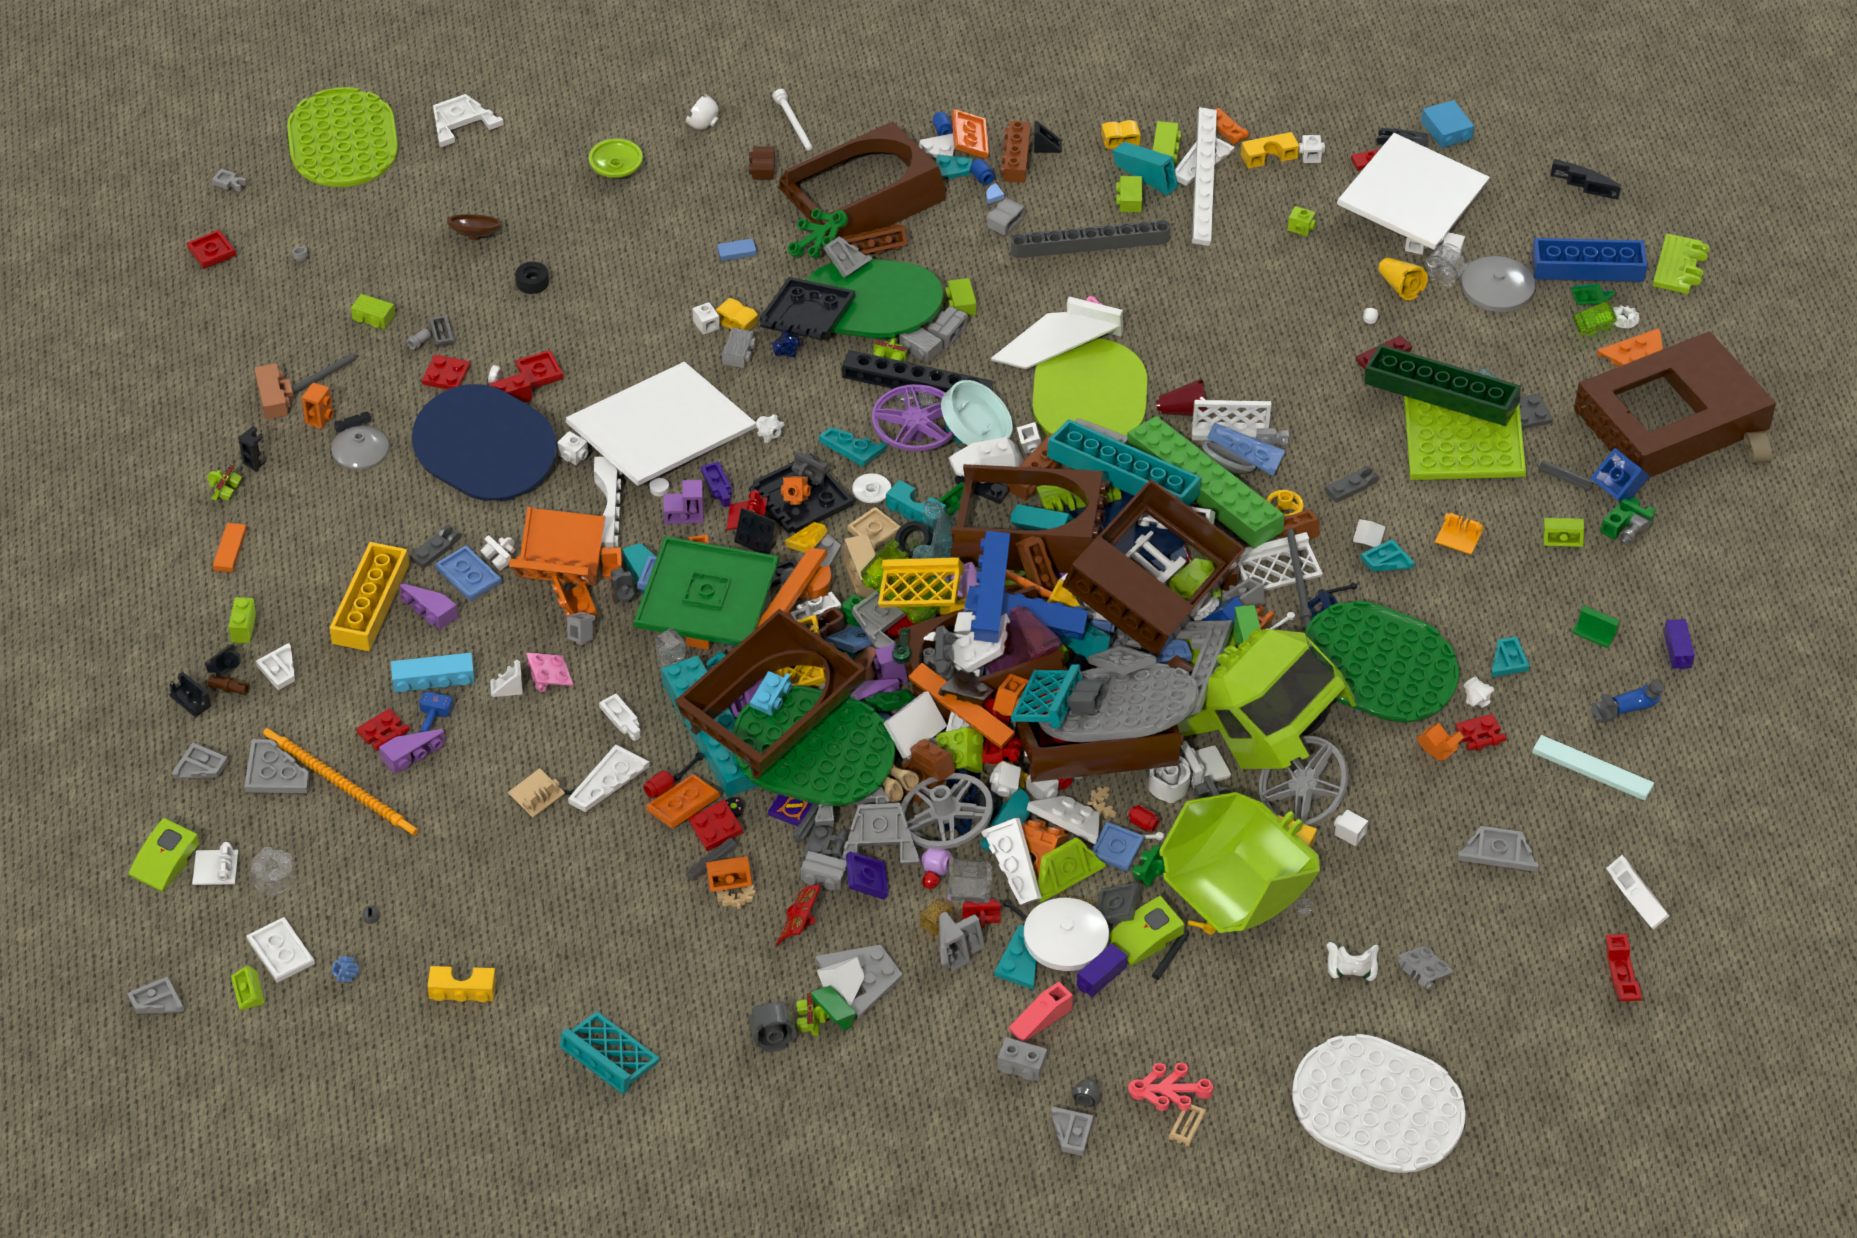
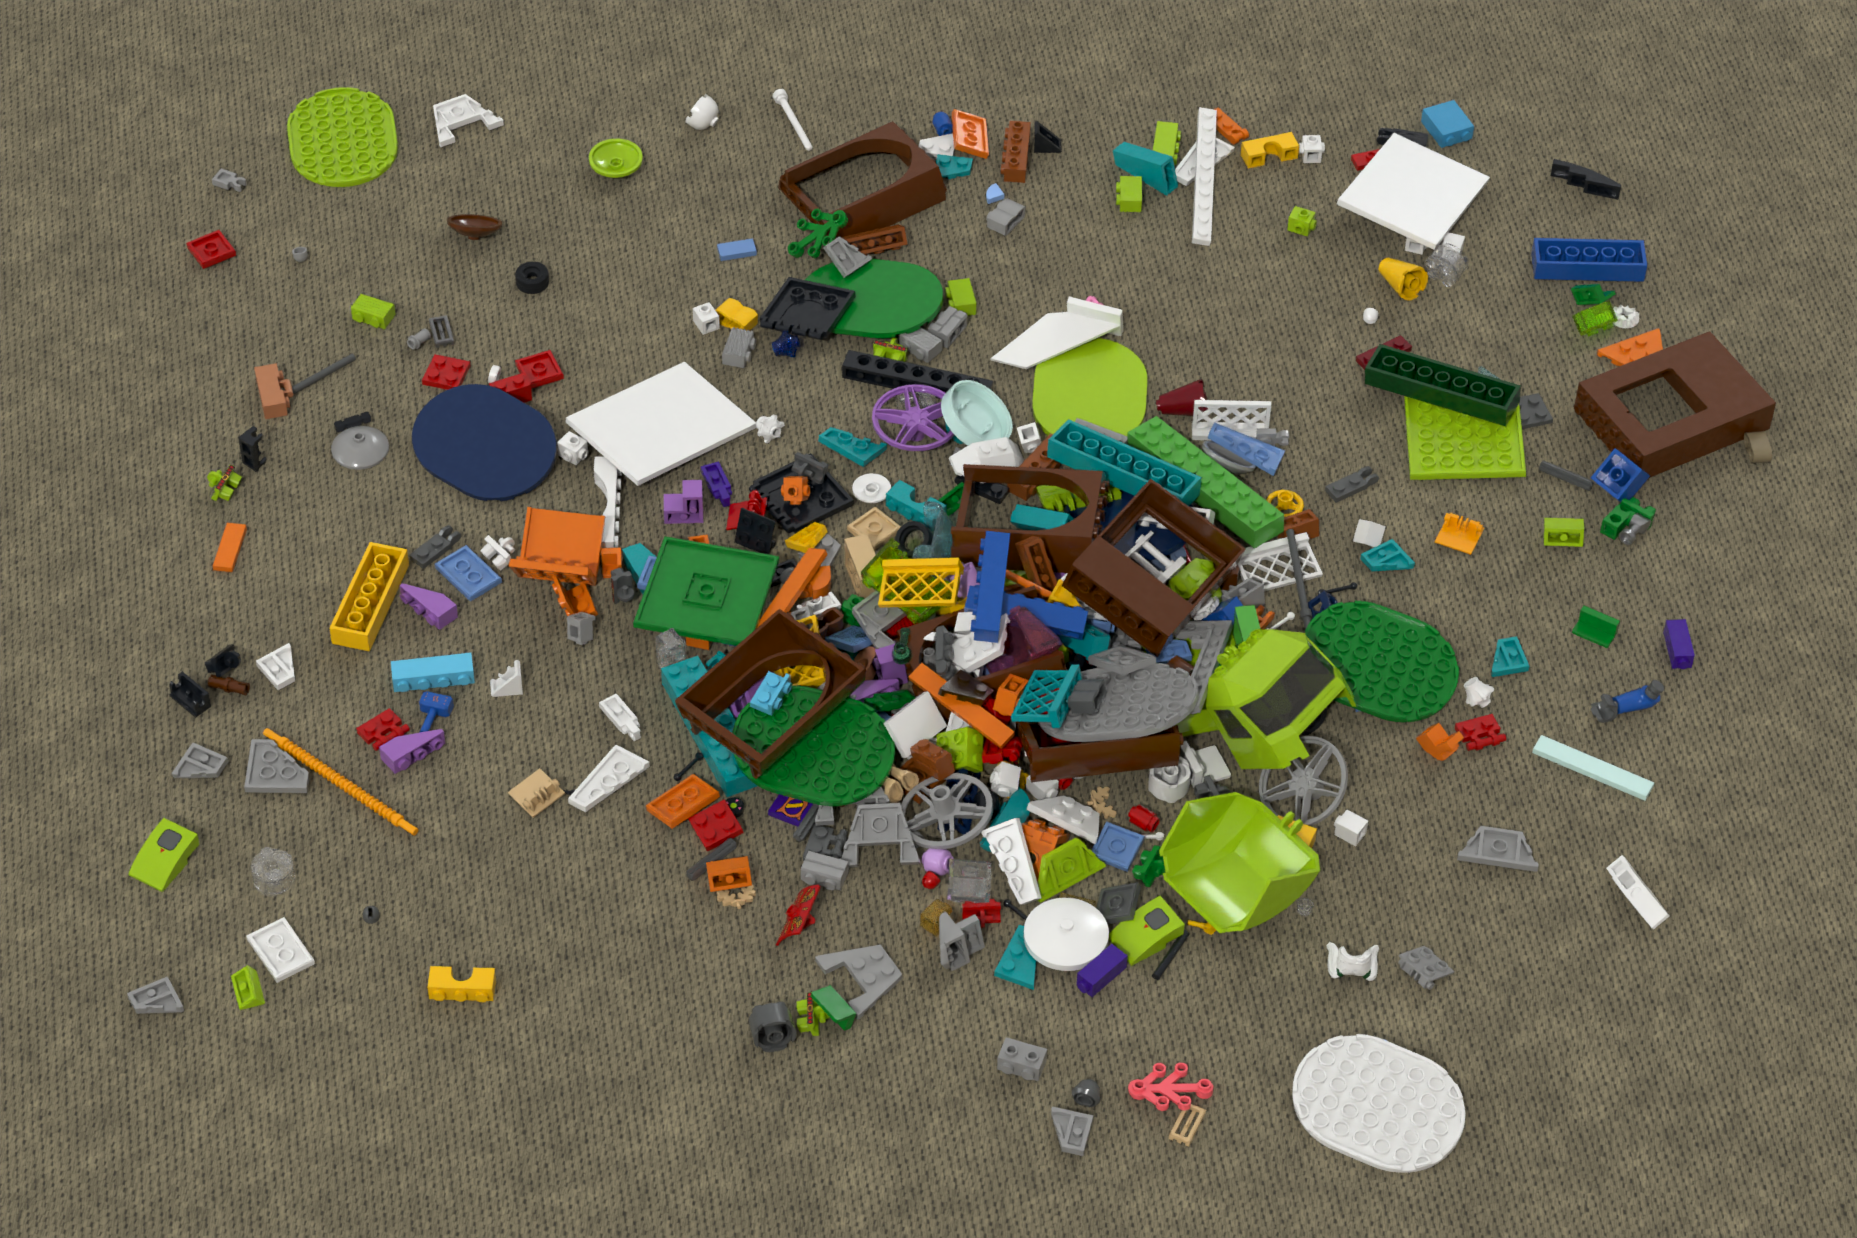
white hinge [192,842,238,885] -> none
lime brick [228,597,256,643] -> none
orange brick [301,382,334,429] -> none
medium blue gear [332,956,359,983] -> none
bright pink hinge [526,653,573,692] -> none
teal fence [560,1011,660,1094] -> none
red brick [643,770,674,799] -> none
white tile [650,478,669,496] -> none
reddish brown brick [749,146,775,179] -> none
white slope [817,956,865,1007] -> none
dark purple tile [846,851,888,899] -> none
blue brick [970,159,995,185] -> none
coral slope [1009,982,1073,1042] -> none
dark grey beam [1010,220,1171,258] -> none
yellow brick [1101,120,1141,149] -> none
light grey dish [1461,256,1535,312] -> none
red slope [1605,934,1642,1002] -> none
lime hinge [1653,233,1710,294] -> none

